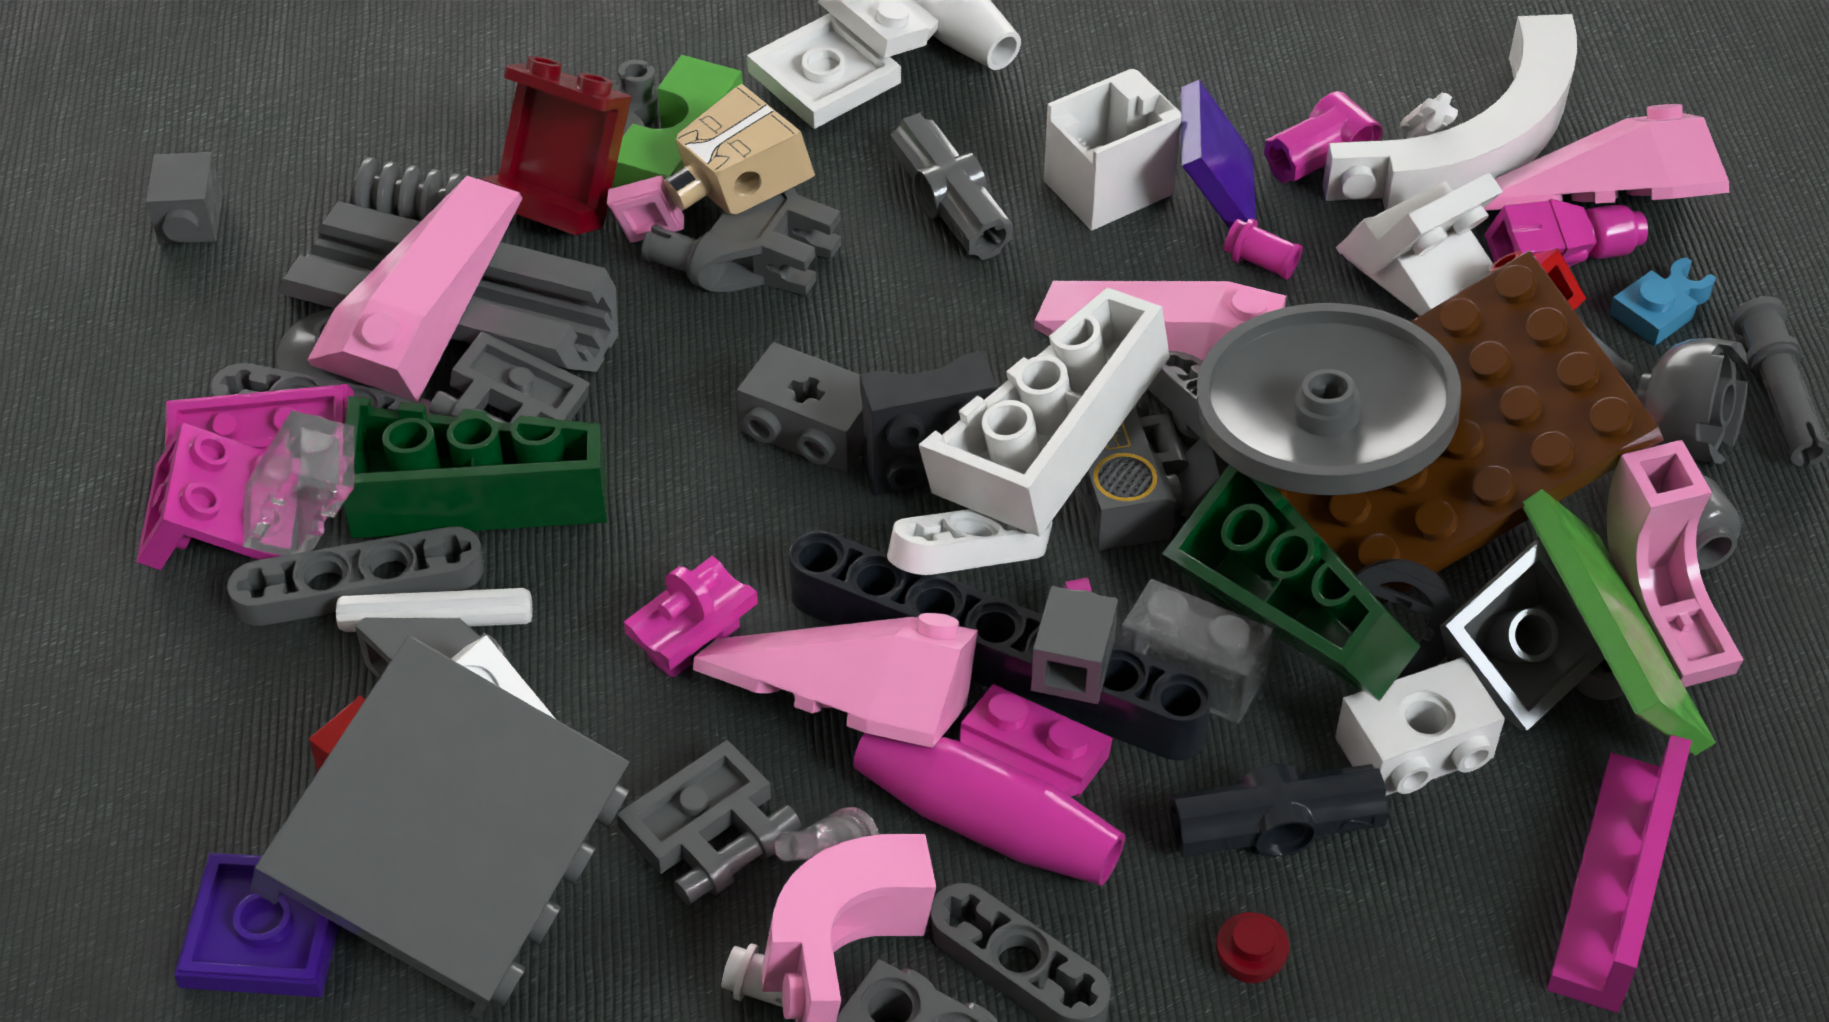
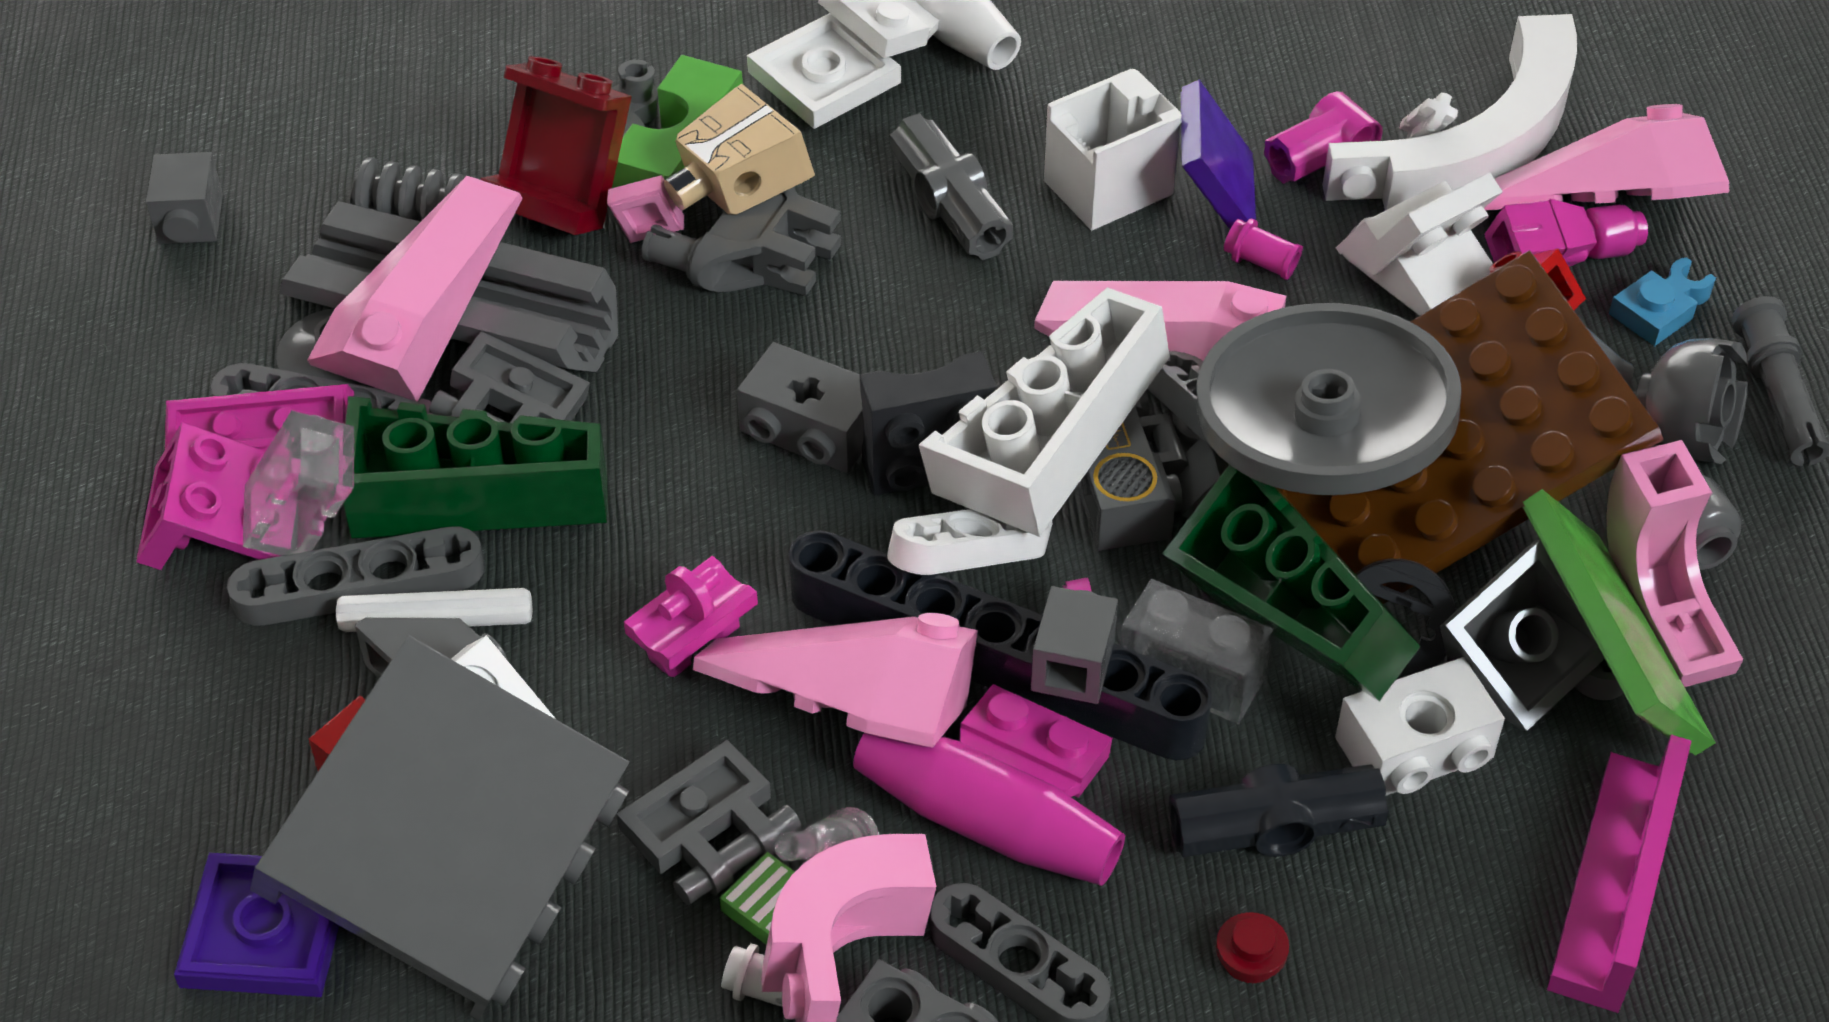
none -> bright green tile [720,852,795,945]

